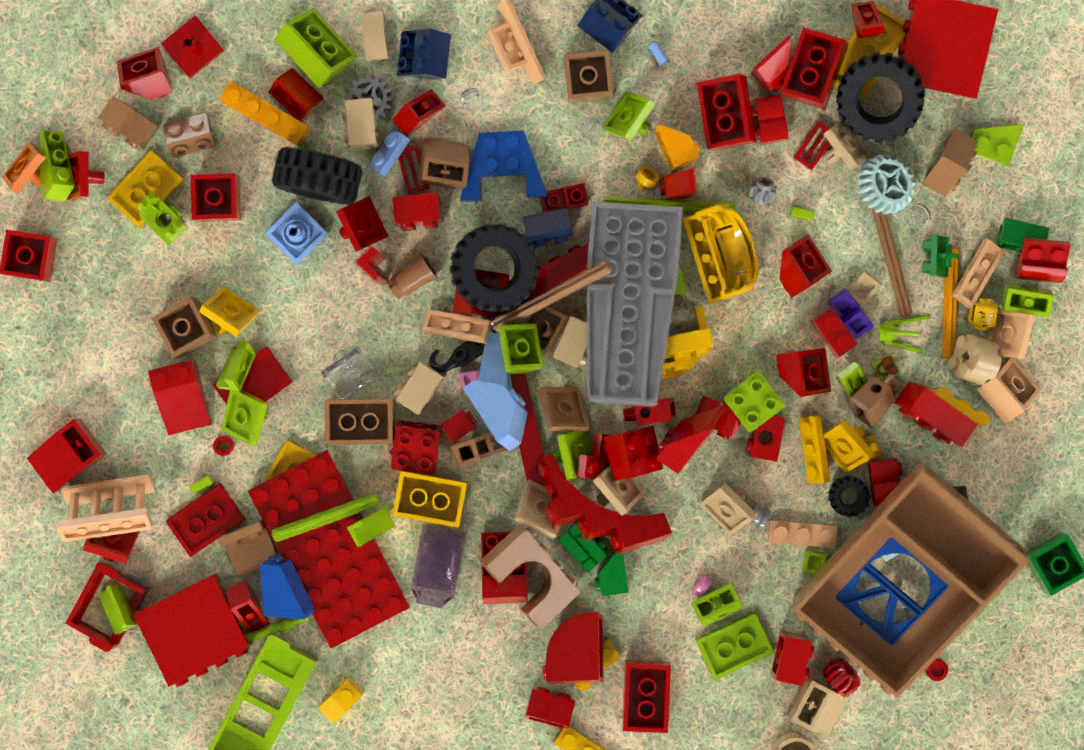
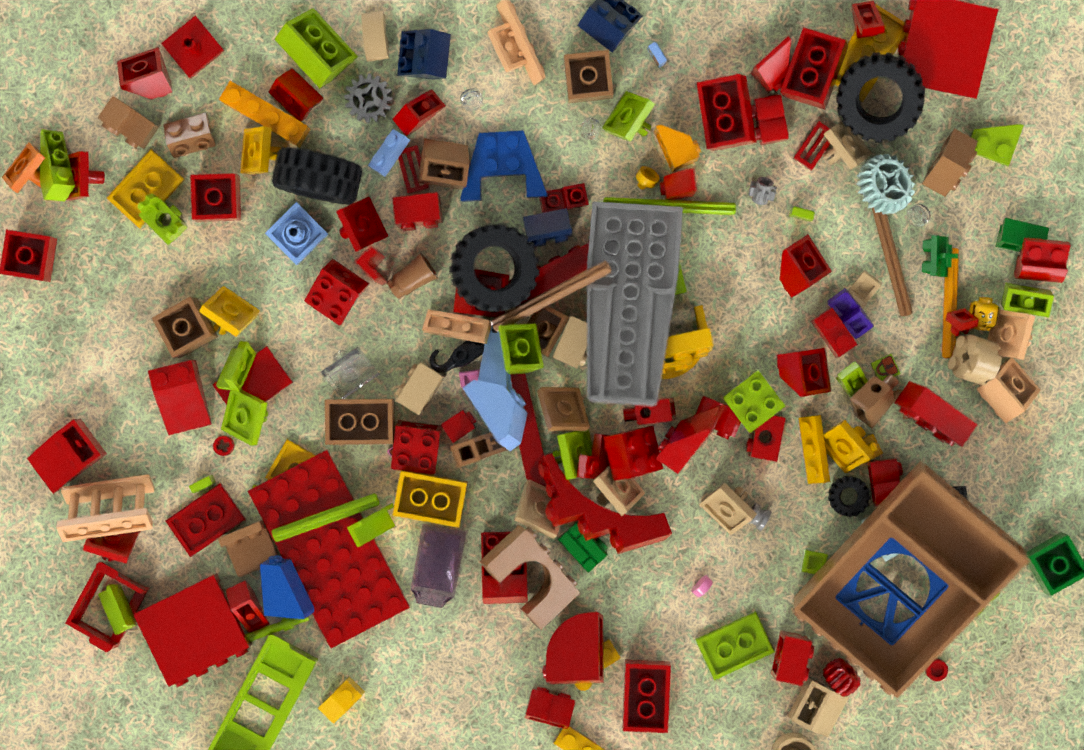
tan brick [341,98,380,151] -> none
green slope [595,549,629,596] -> none
yellow piece [683,204,759,304] -> none
lime brick [691,583,744,627] -> none
light nougat plate [768,520,837,548] -> none
lime plant [878,315,930,353] -> none
yellow hinge [931,387,990,427] -> none
light nougat plate [951,239,1005,308] -> none
none -> yellow tile [240,126,282,174]
none -> red bracket [304,259,369,326]
none -> red tile [946,308,979,337]

